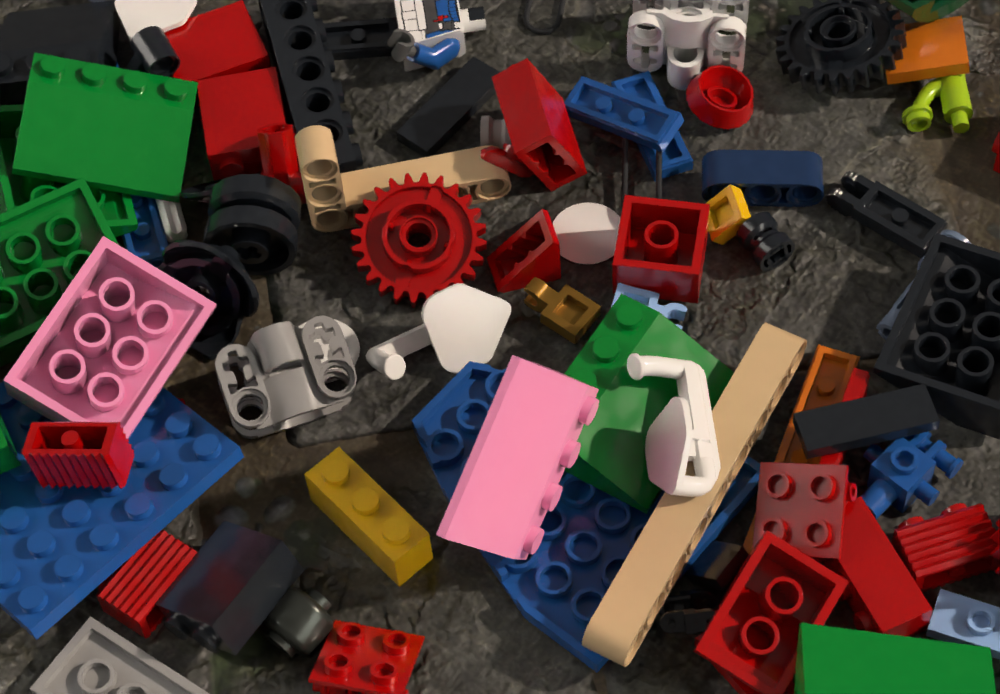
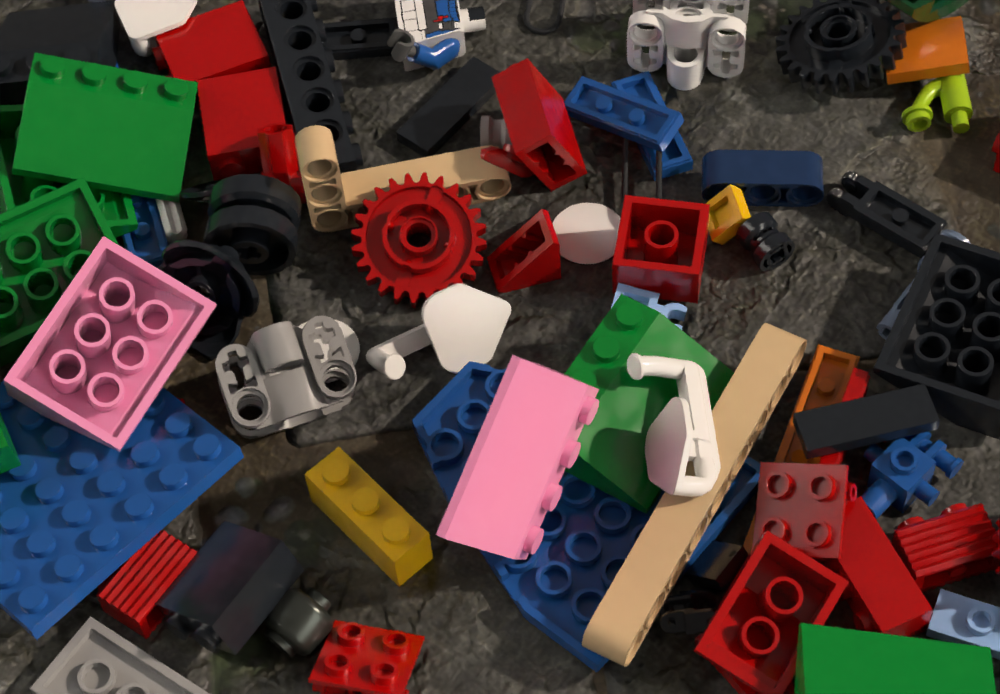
red brick [21,422,134,489] -> none
black piece [125,26,181,77] -> none
pearl gold plate [524,277,601,344] -> none
red hat [686,65,754,129] -> none

